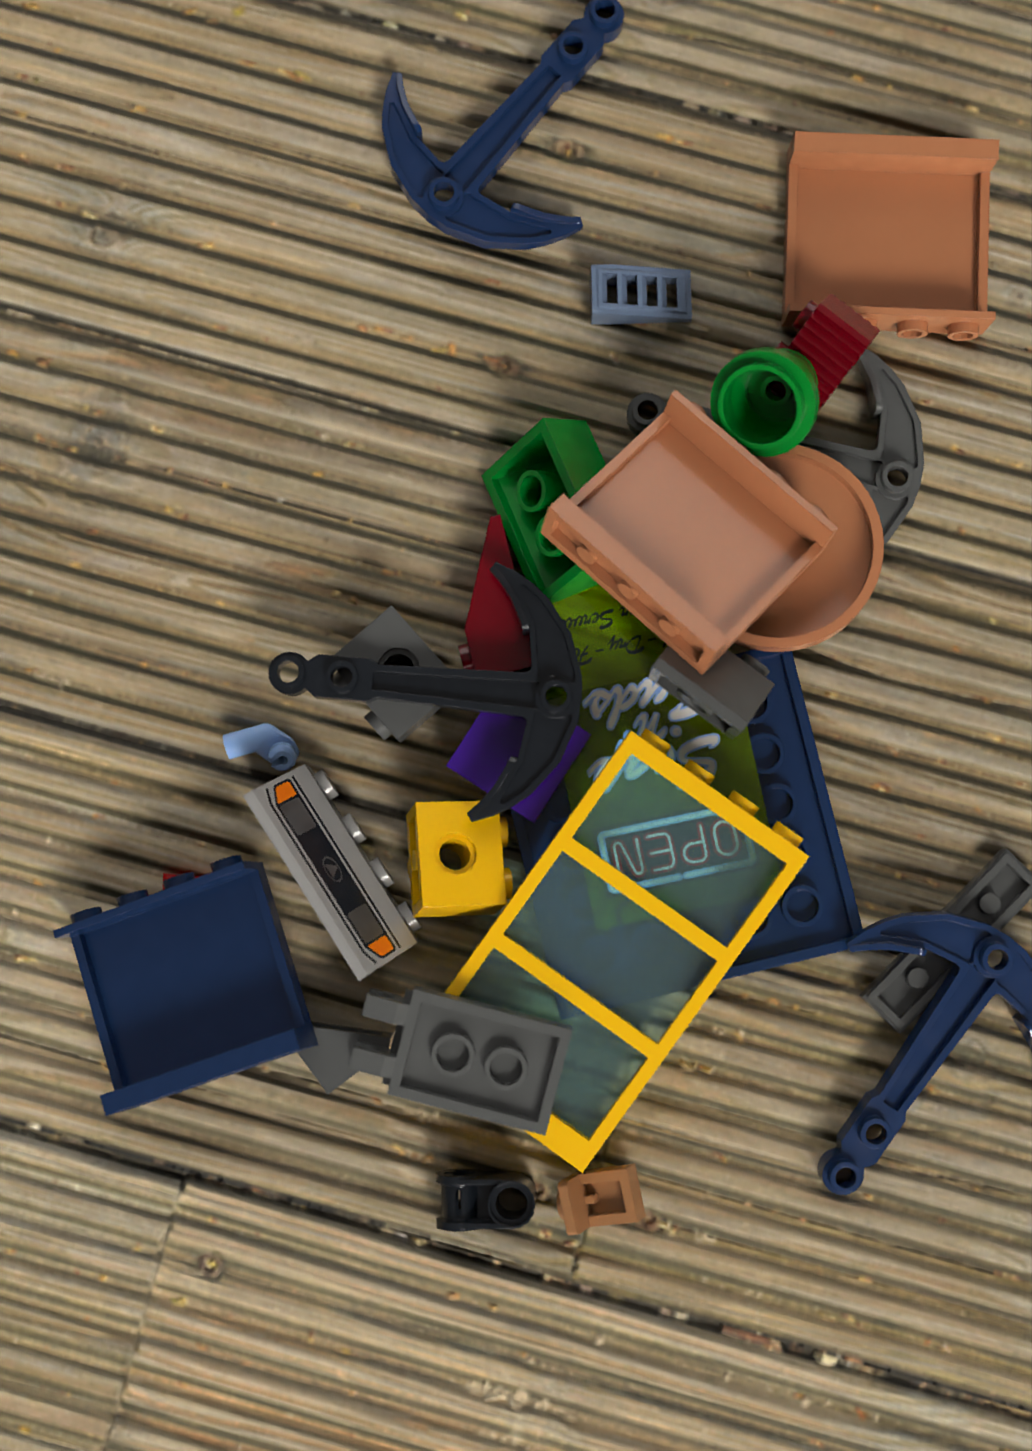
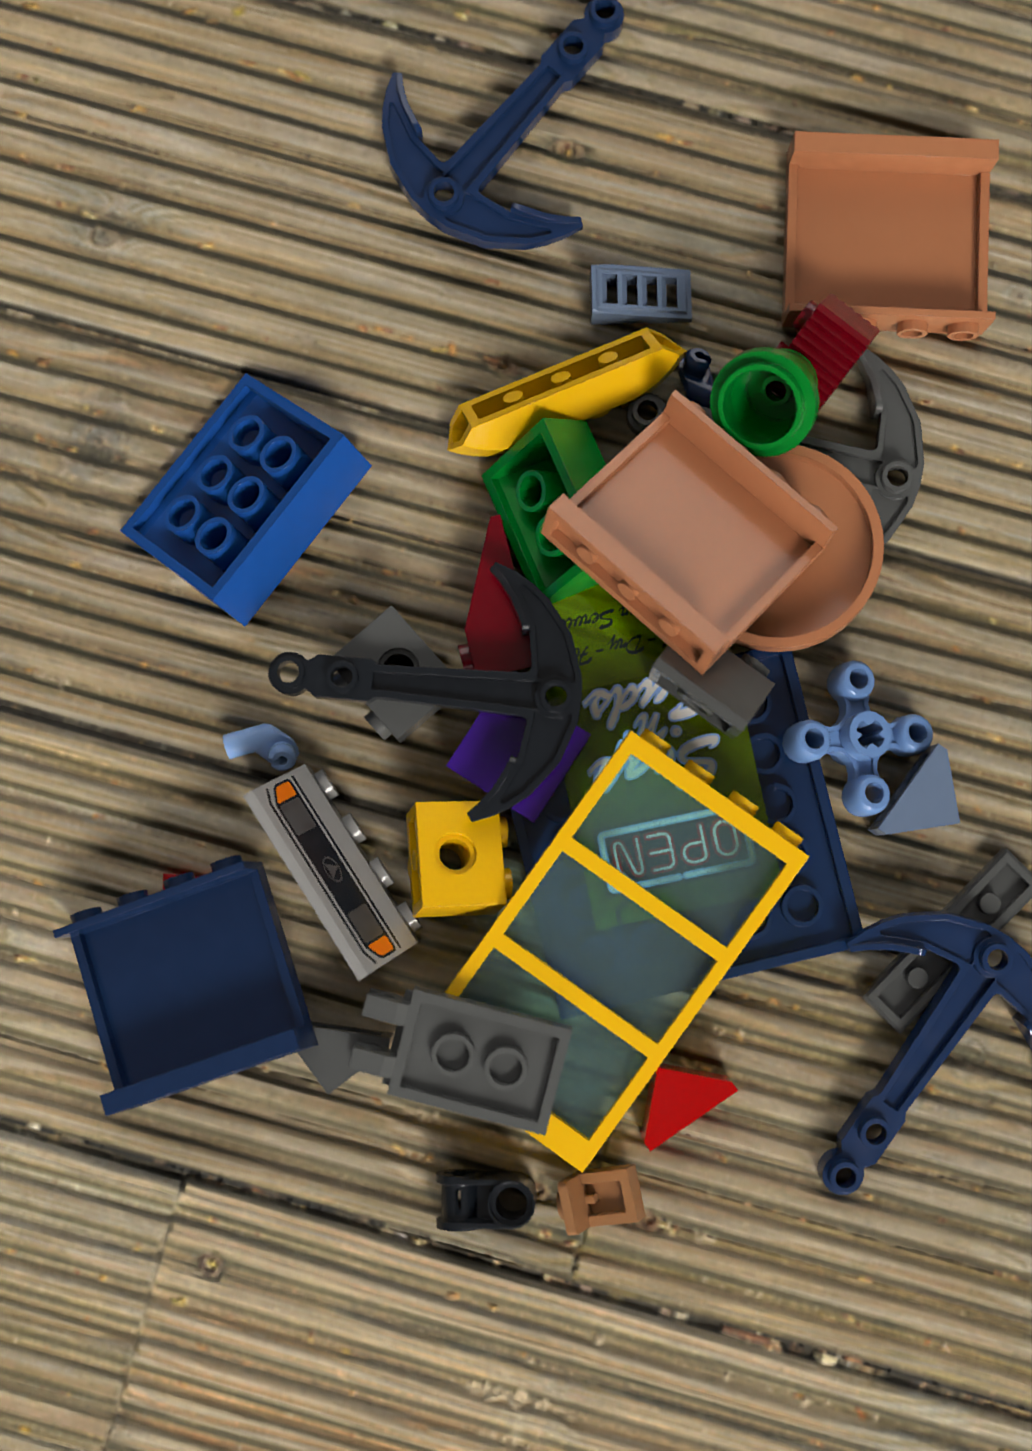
none -> blue slope [120,373,372,627]
none -> yellow brick [447,327,687,457]
none -> red slope [640,1063,738,1152]
none -> dark blue arm [678,348,714,409]
none -> medium blue gear [782,660,933,817]
none -> sand blue slope [867,743,960,836]

